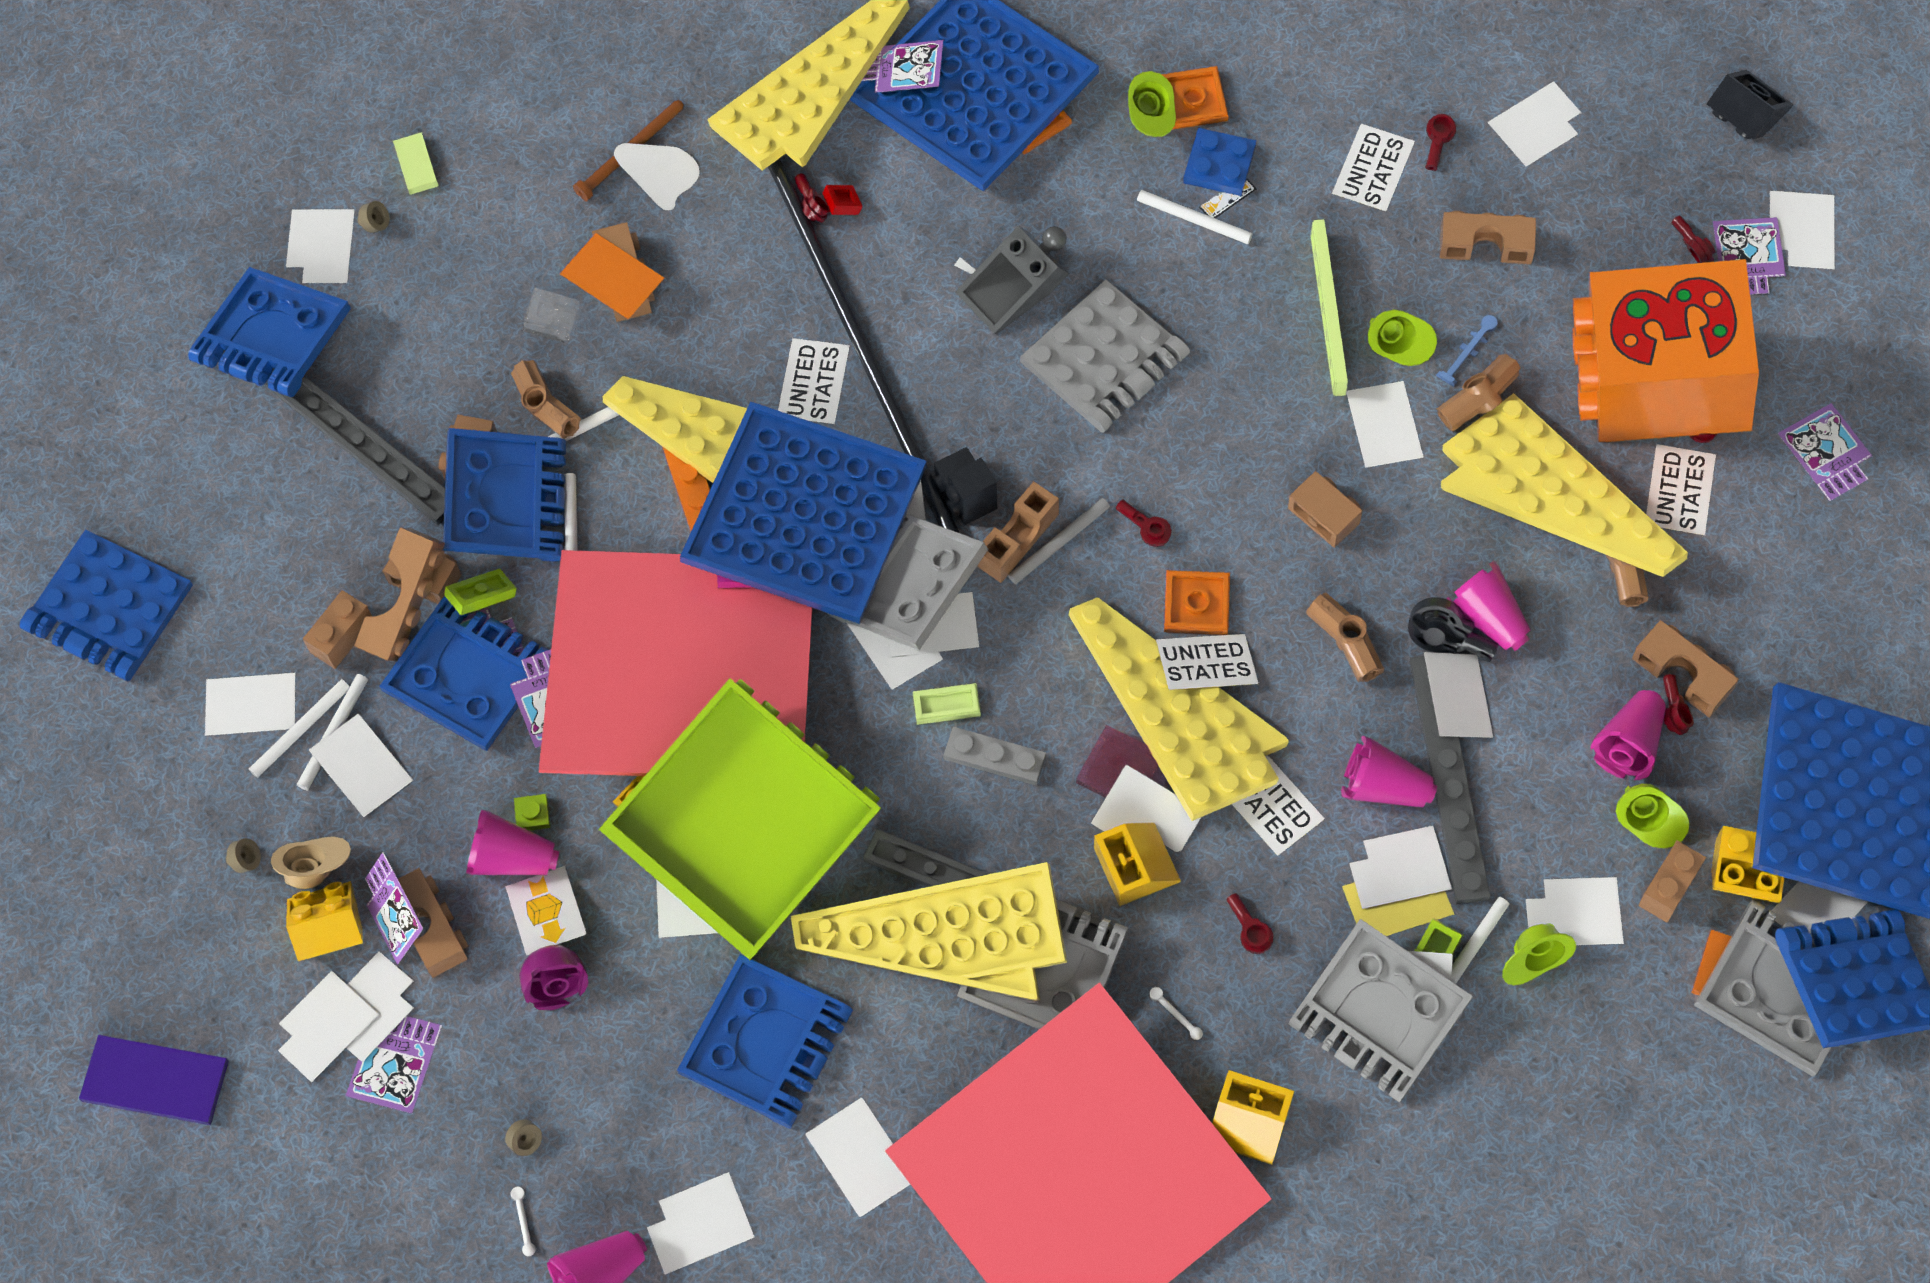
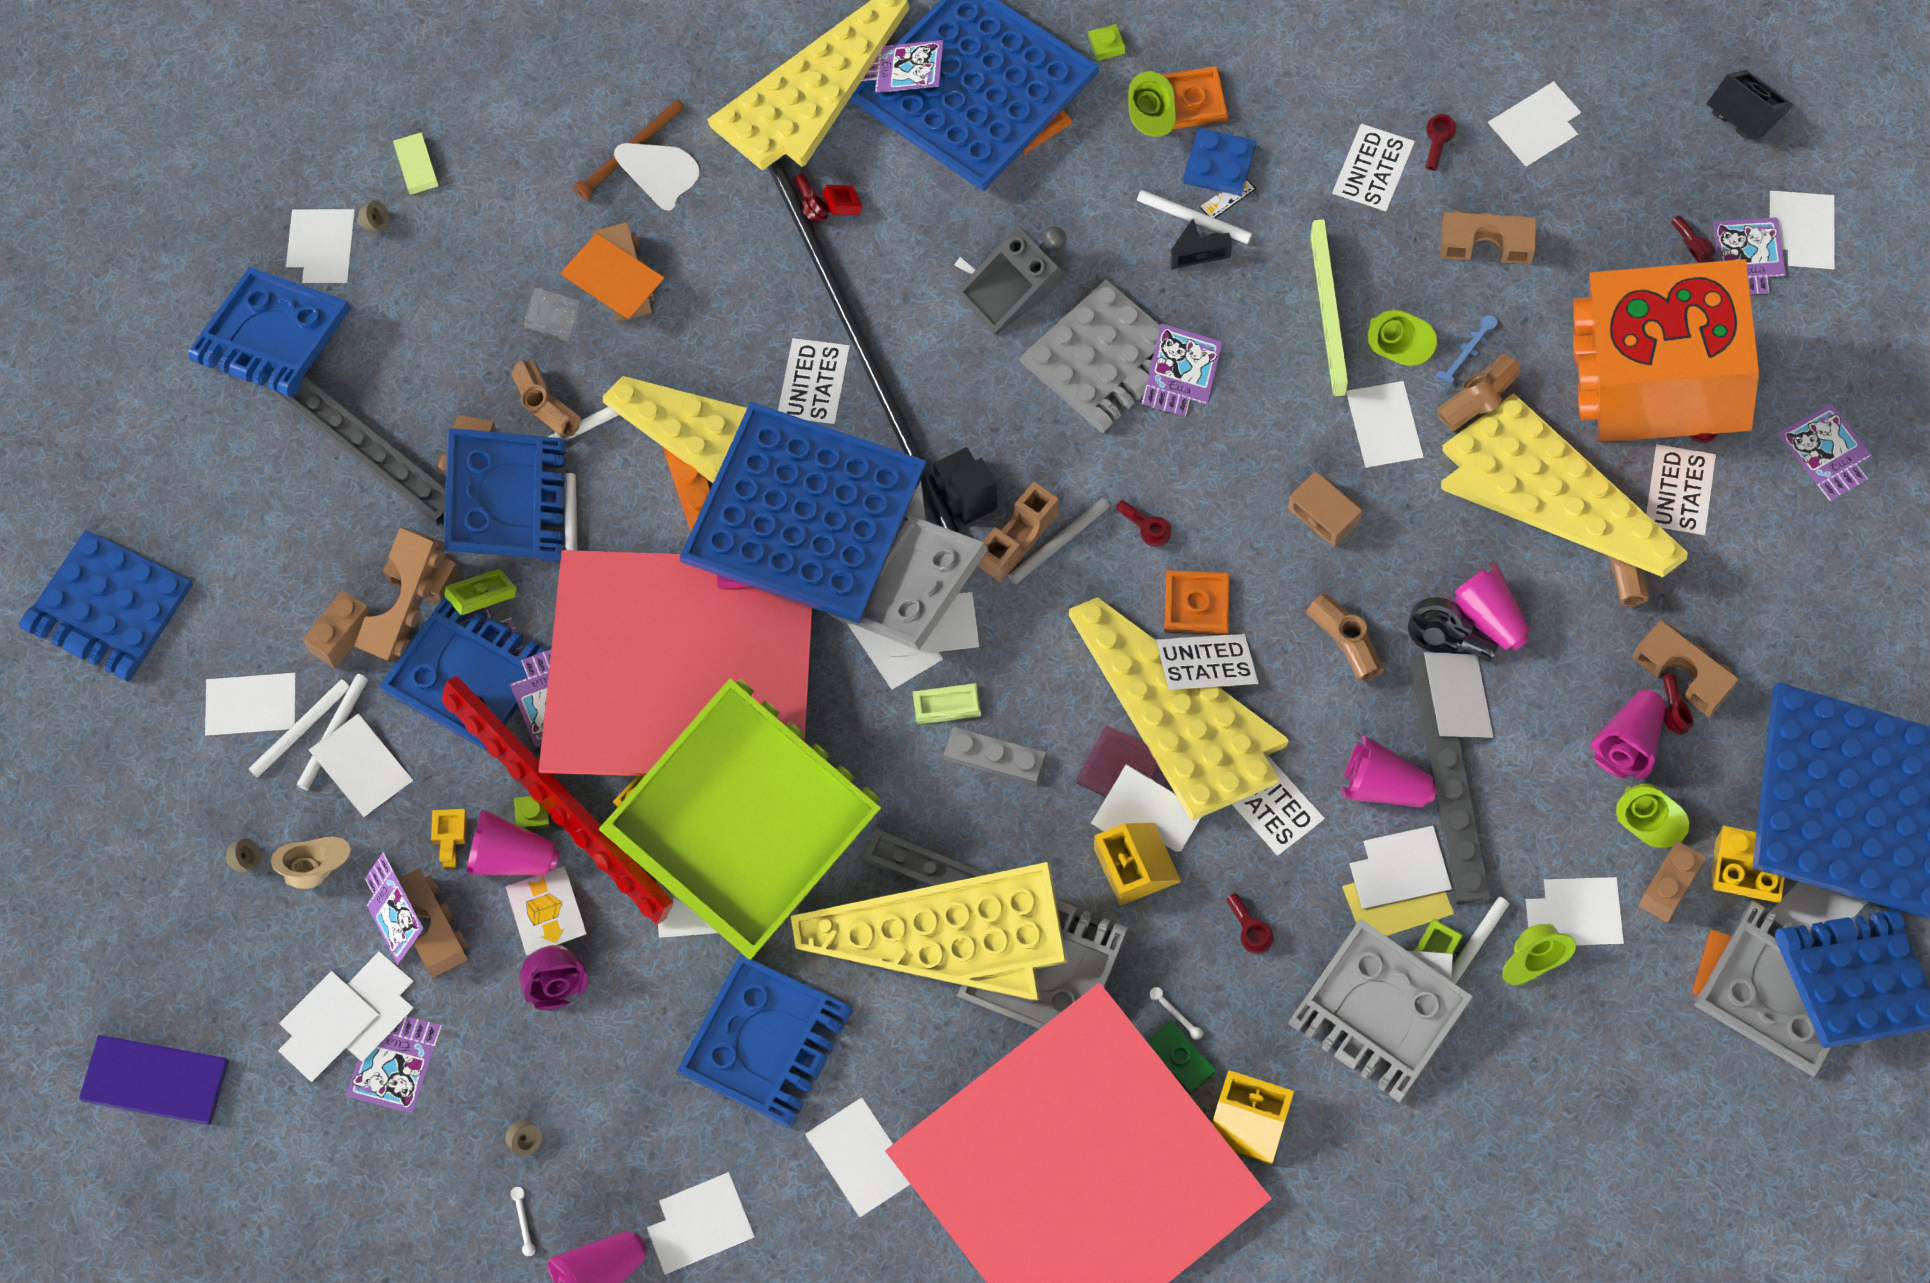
yellow slope [286,881,363,961] -> none
none -> yellow plate [431,809,467,869]
none -> red plate [441,675,674,926]
none -> lime plate [1088,24,1125,61]
none -> sticker [1142,323,1222,417]
none -> green plate [1147,1021,1215,1095]
none -> black slope [1170,219,1232,269]

